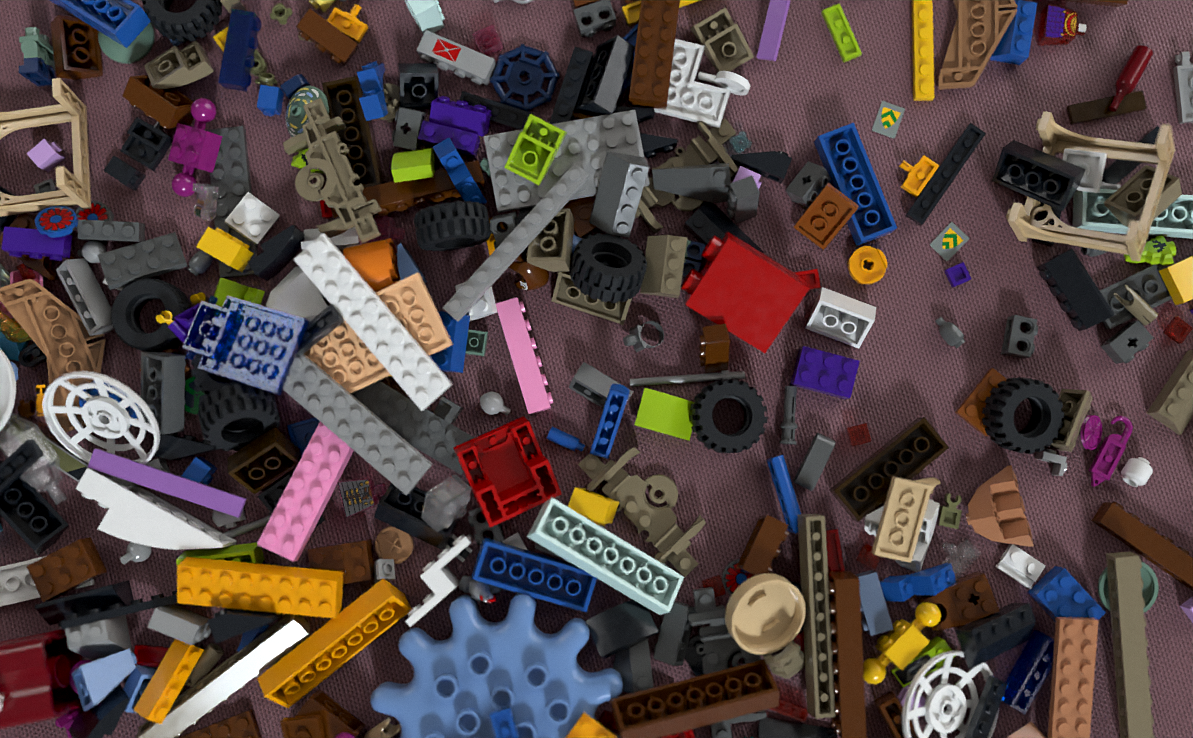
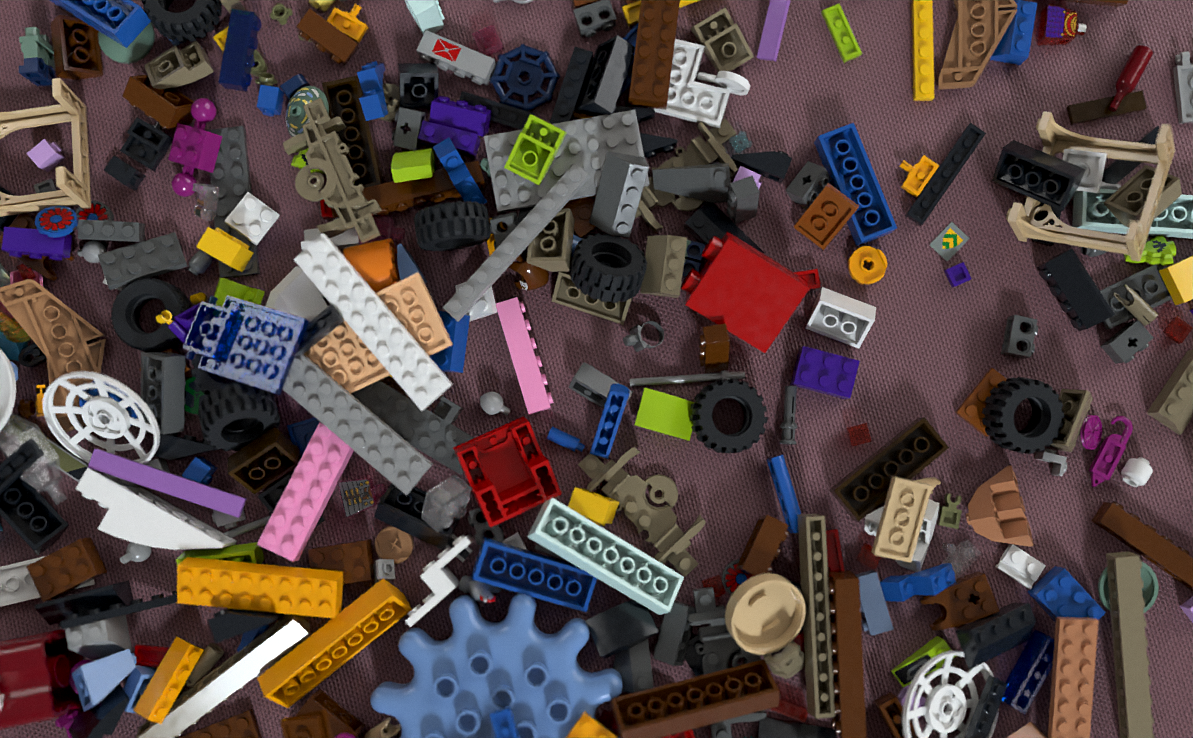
light grey brick [56,258,113,336] -> none
light grey brick [148,604,211,645] -> none
black slope [248,225,305,281] -> none
sand green piece [465,329,489,357] -> none
dark grey beam [793,433,836,491] -> none
yellow brick [863,602,941,684] -> none
light grey sticker [872,101,905,138] -> none
dark grey plant [935,317,966,349] -> none

